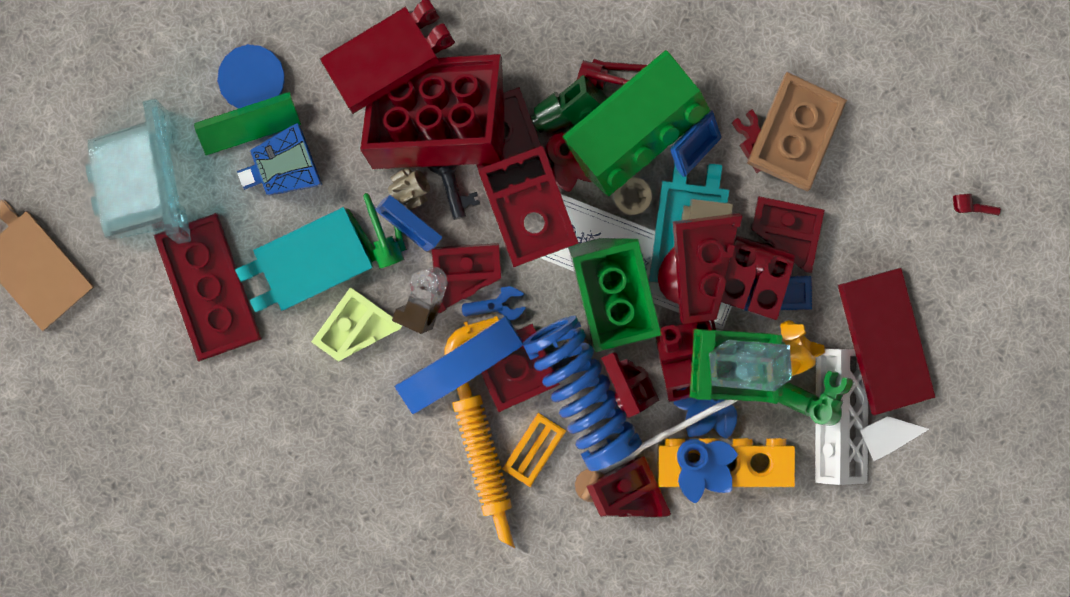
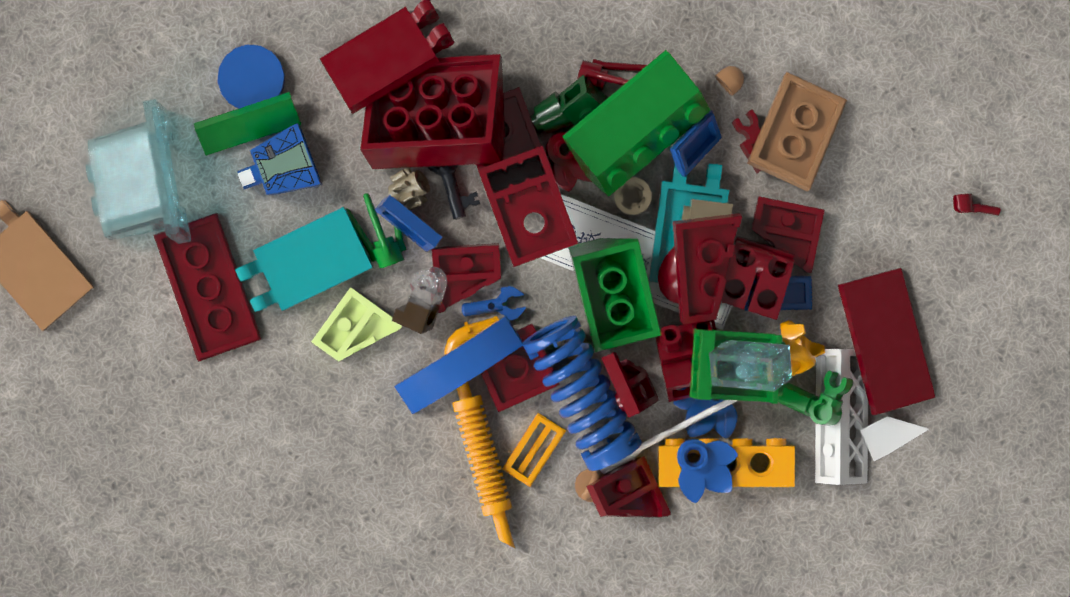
none -> medium nougat hinge [715,66,744,96]

